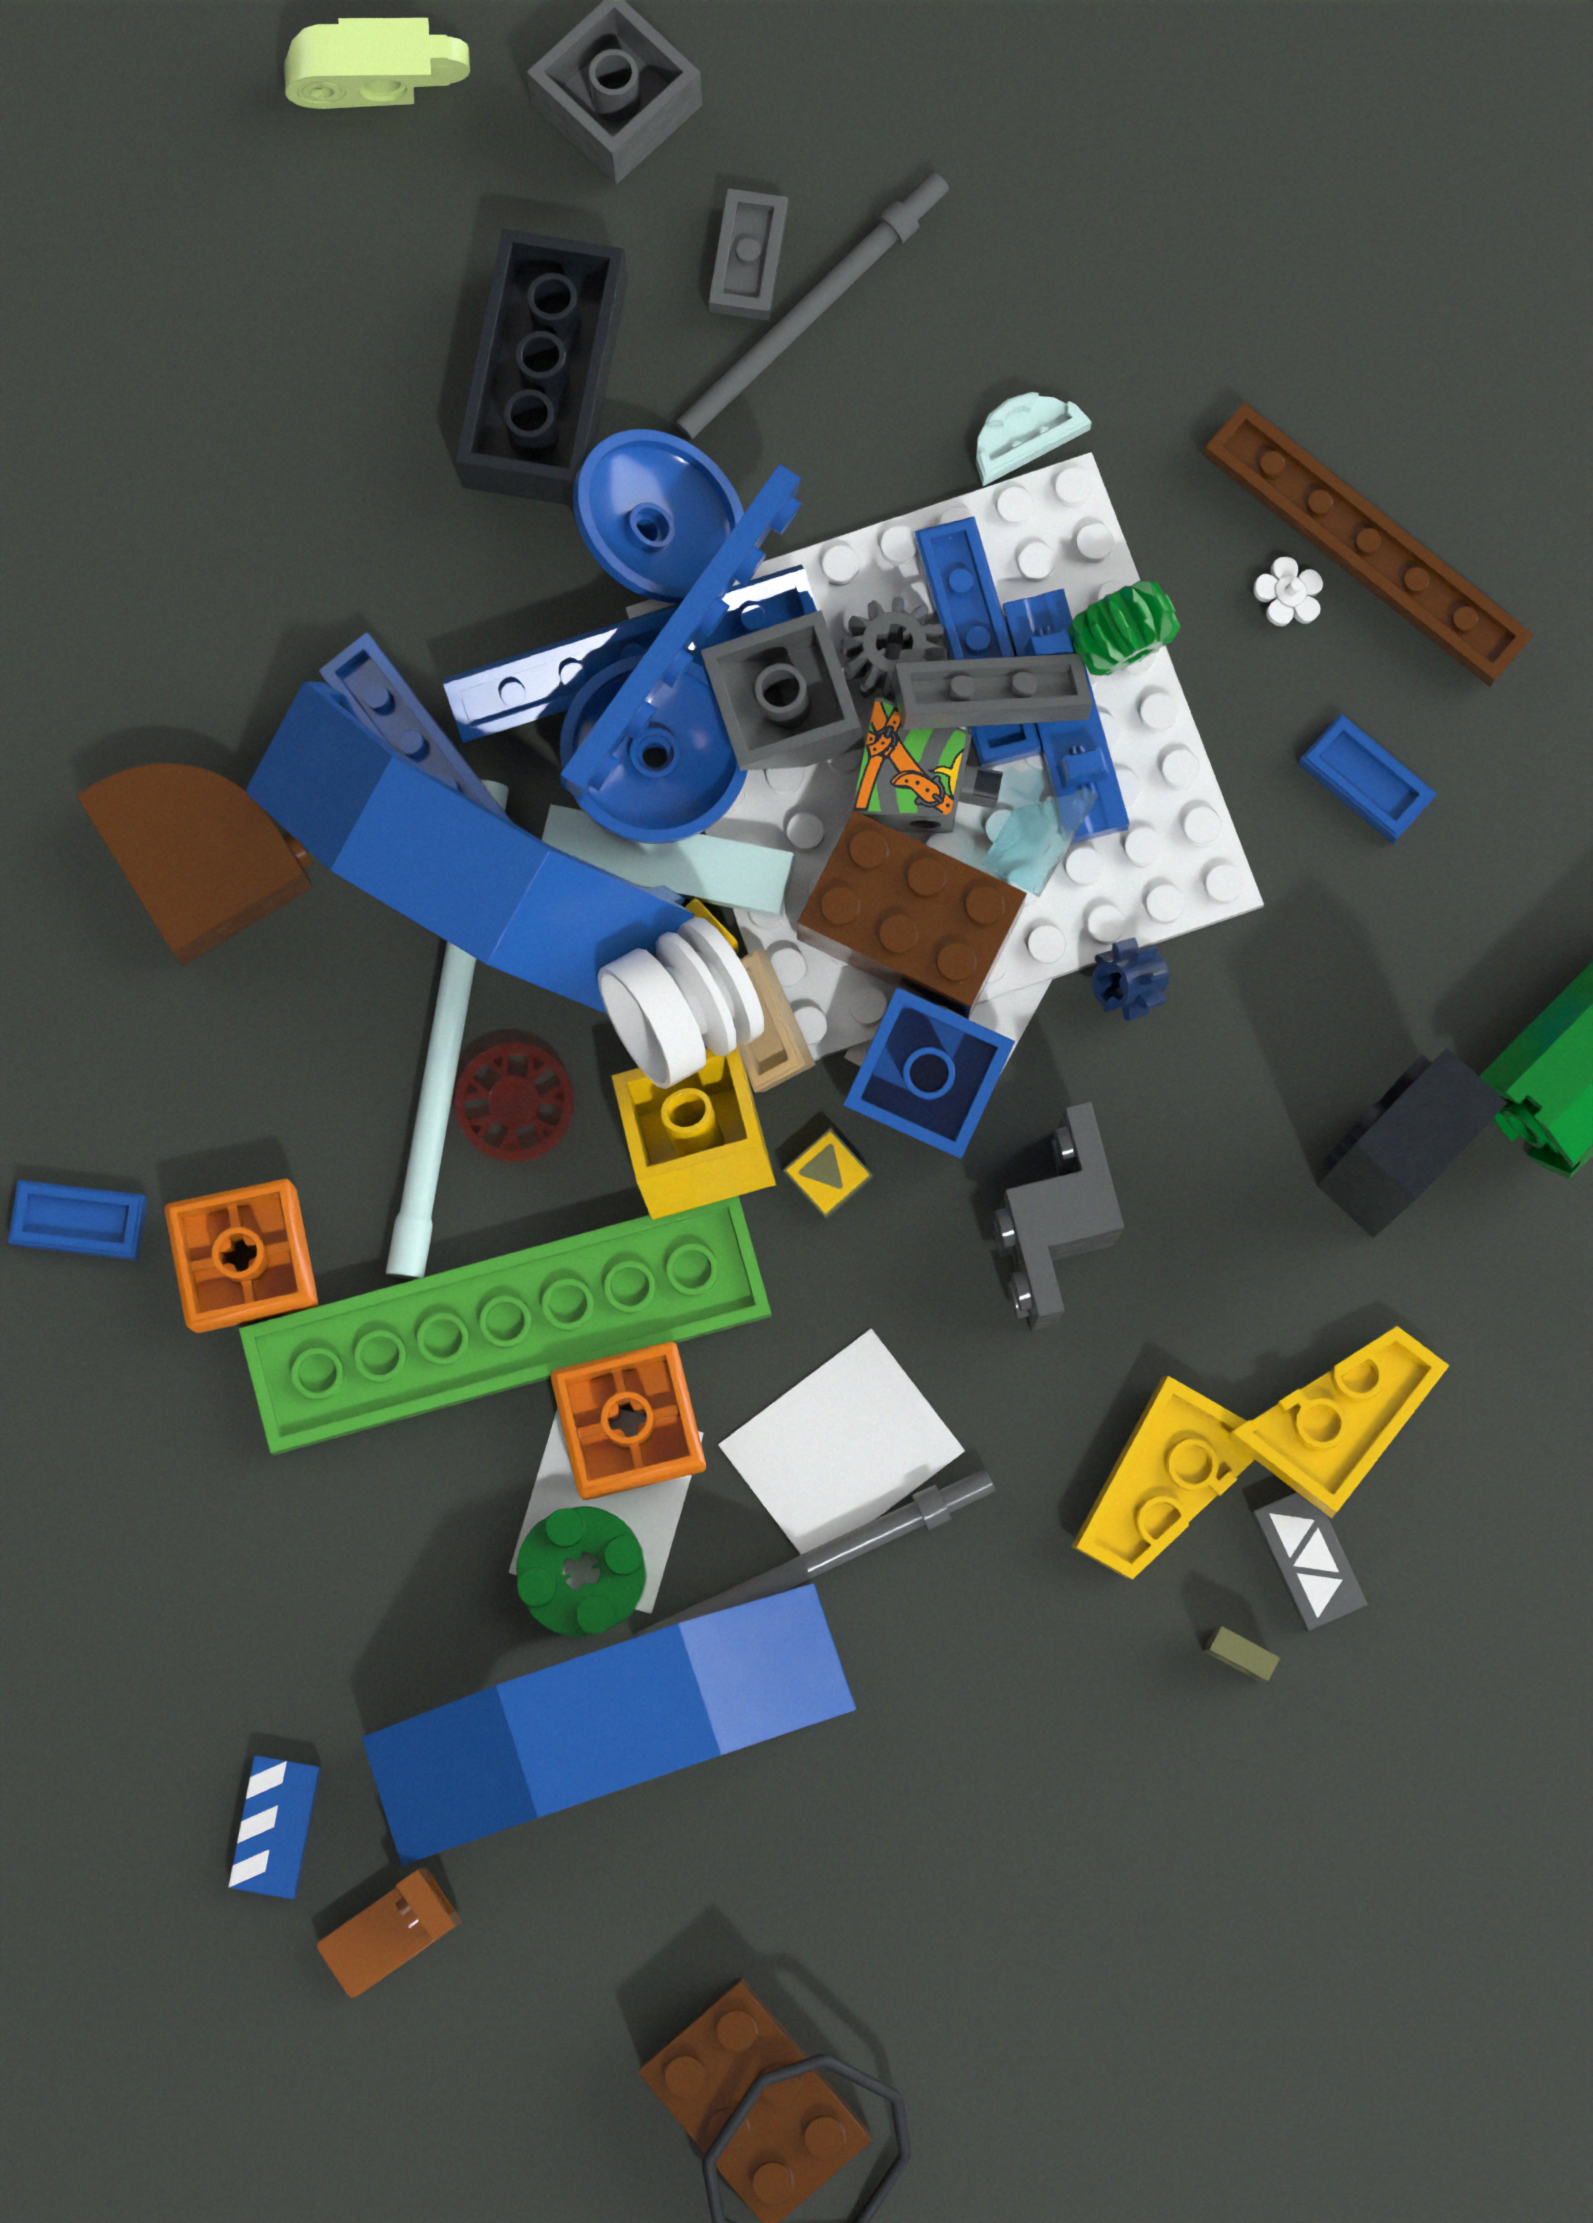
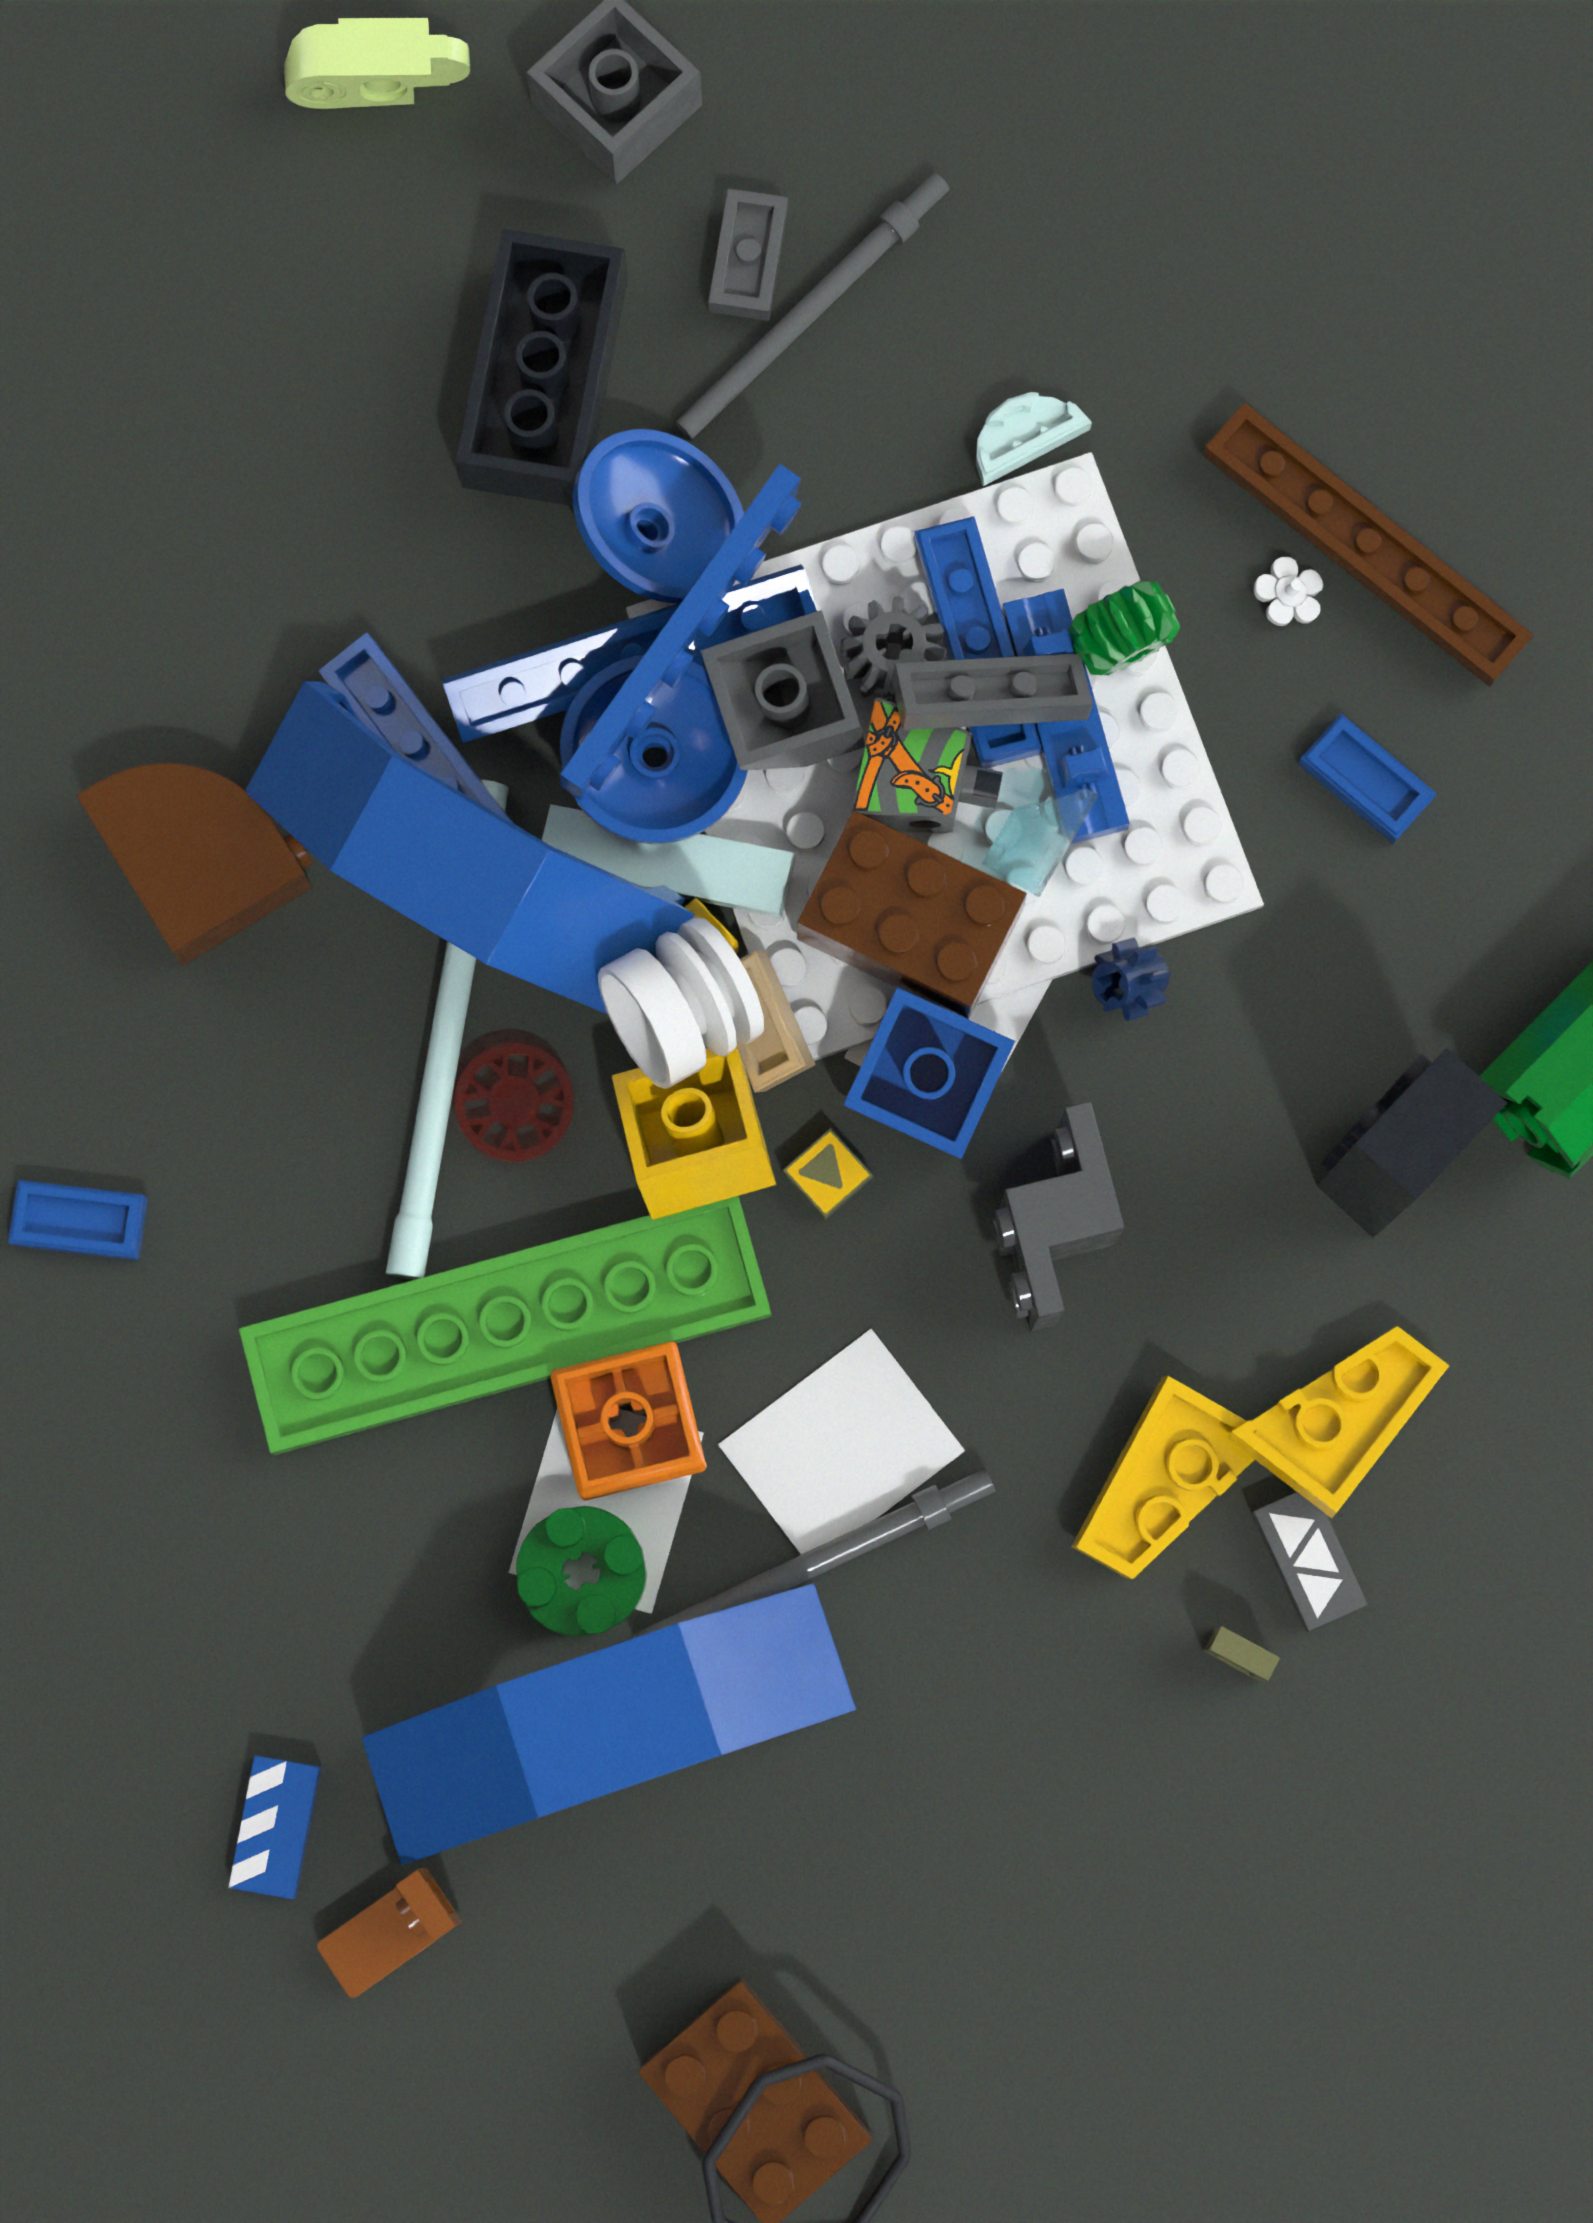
orange brick [164,1179,318,1333] -> none

